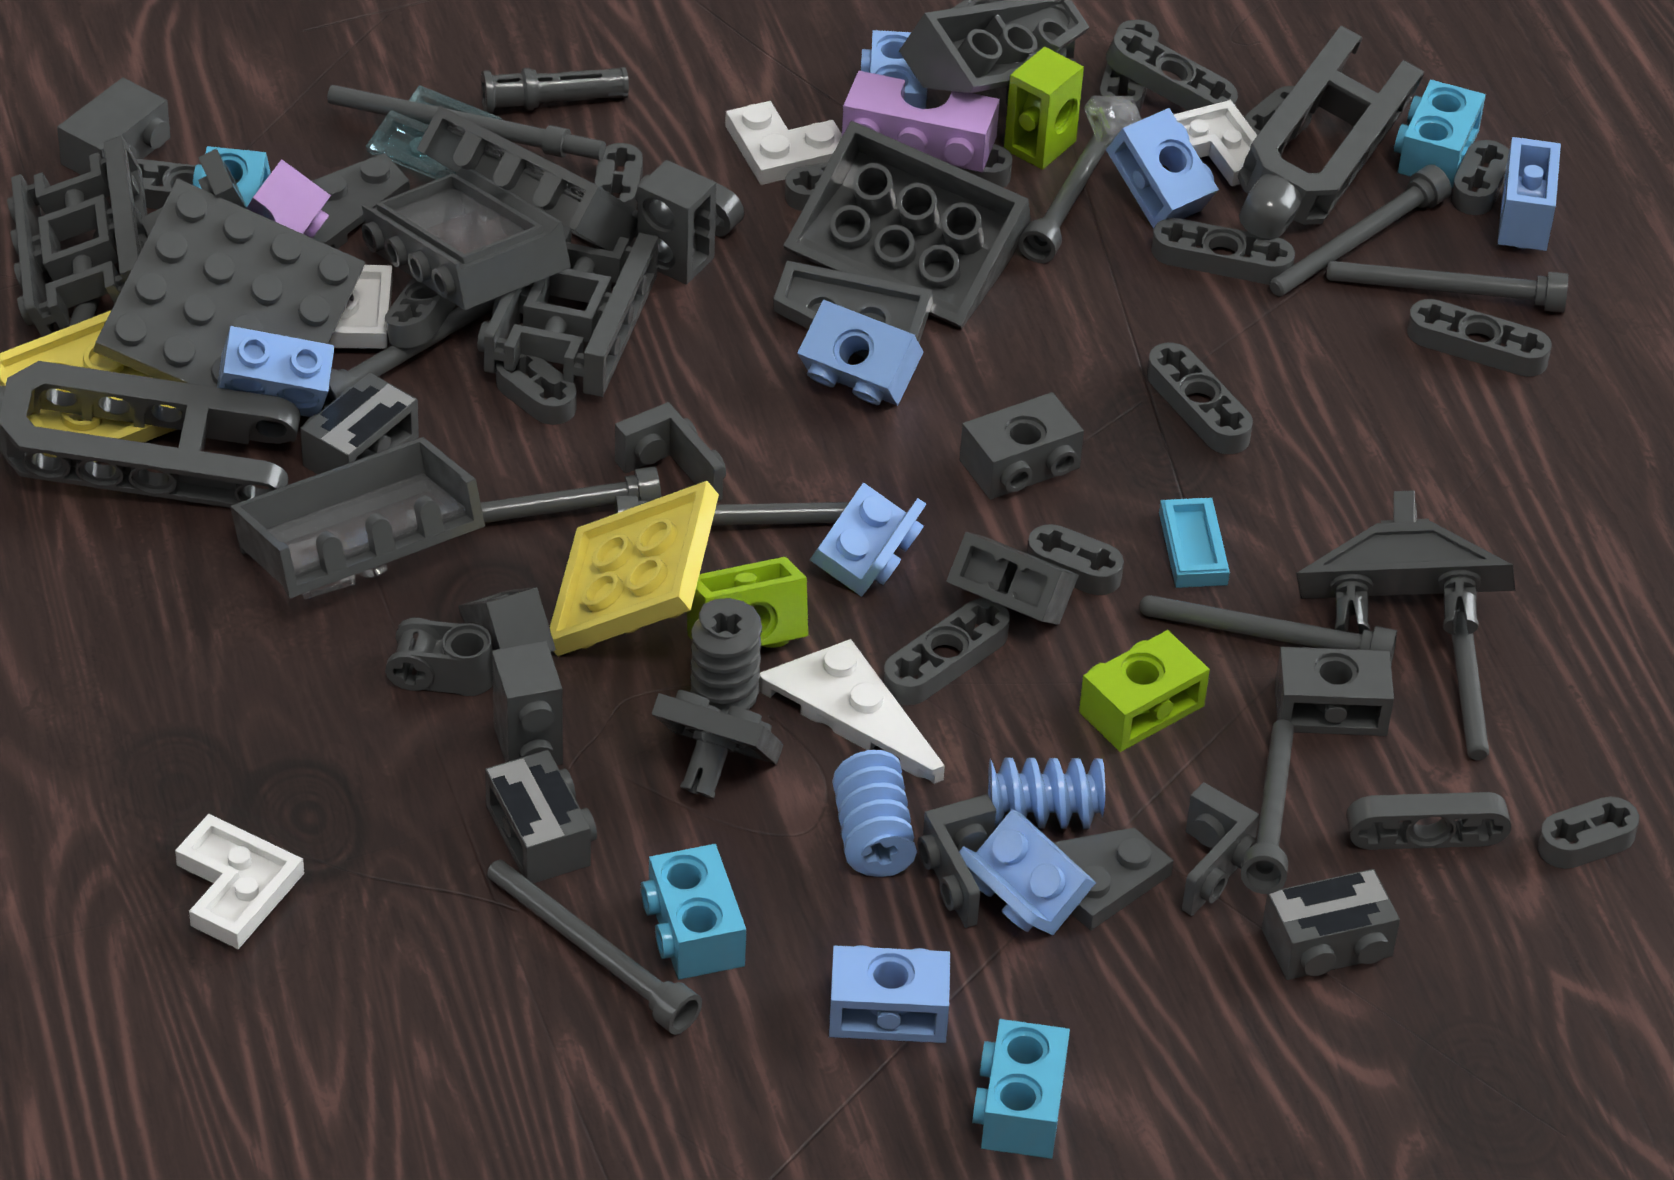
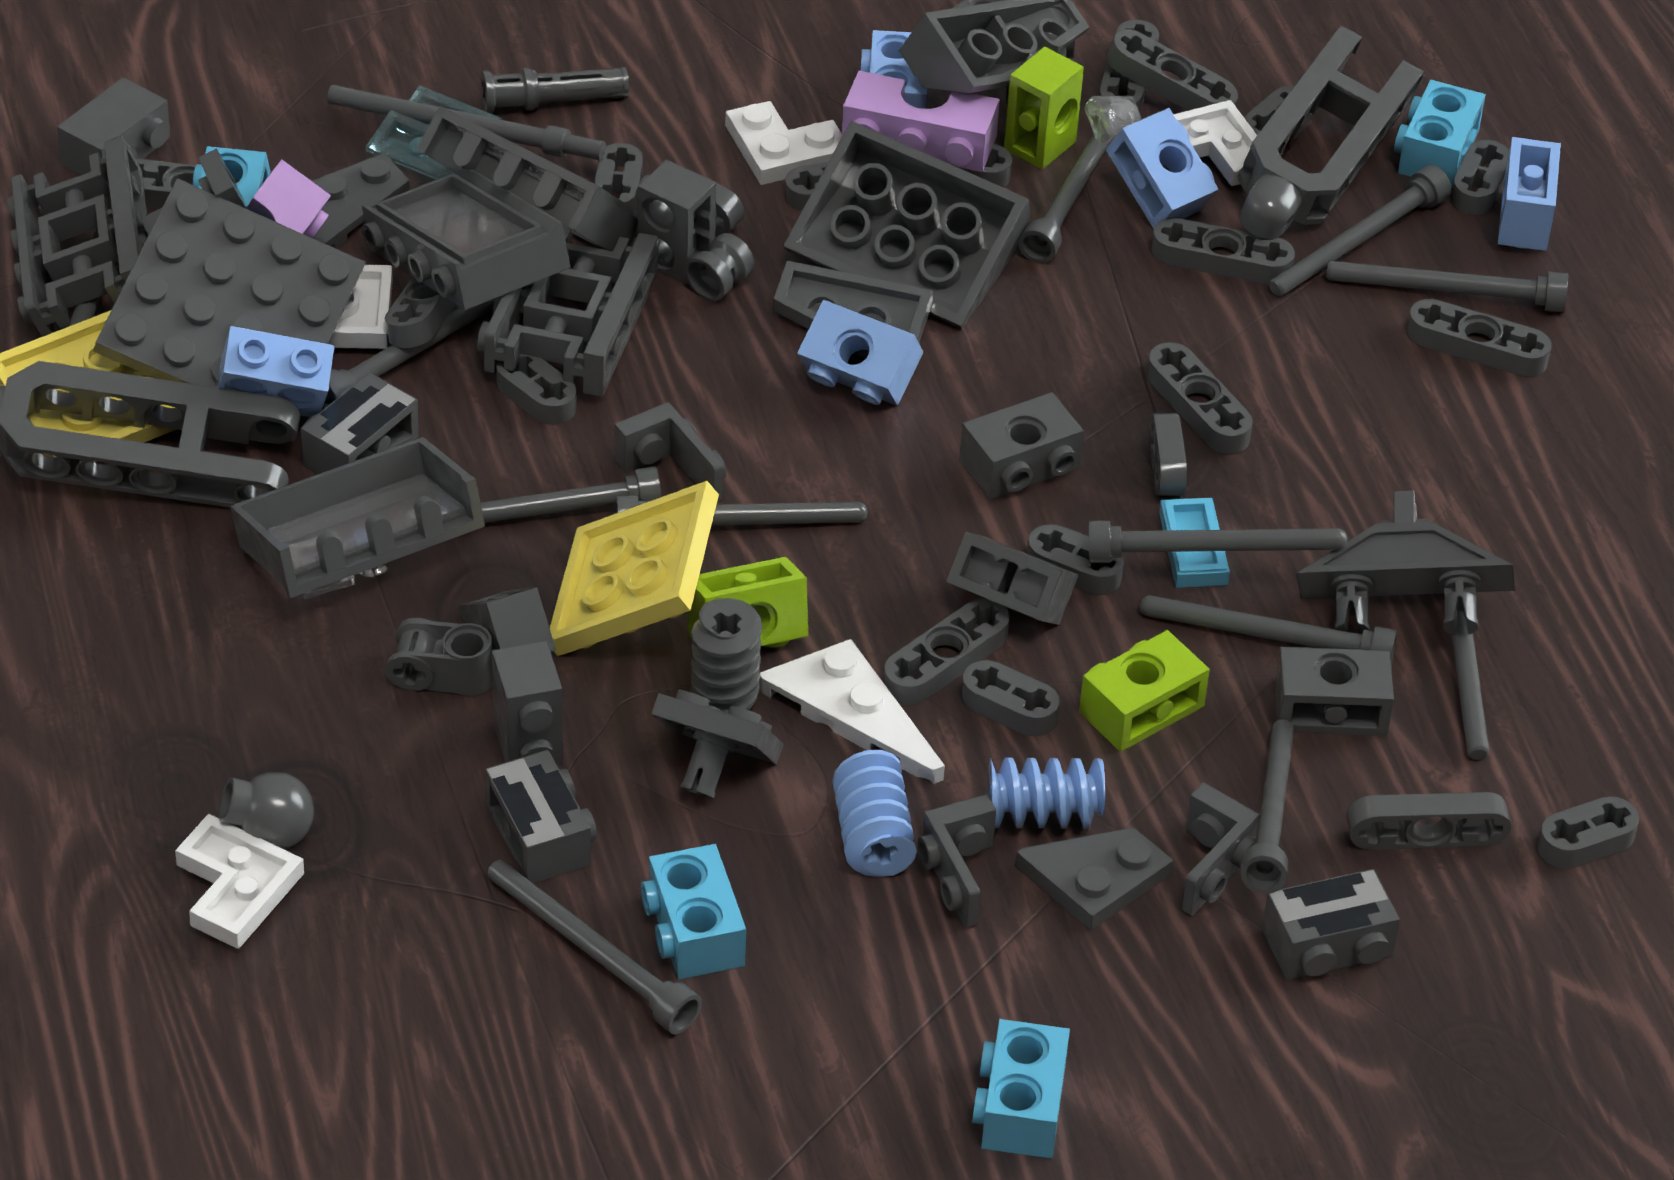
light blue bracket [810,482,926,597] -> none
light blue brick [829,945,950,1043] -> none
light blue bracket [959,809,1096,935] -> none
none -> dark grey piece [218,772,315,849]
none -> dark grey wheel [685,233,755,301]
none -> dark grey beam [961,660,1060,736]
none -> dark grey piece [1089,520,1348,563]
none -> dark grey beam [1149,413,1187,496]

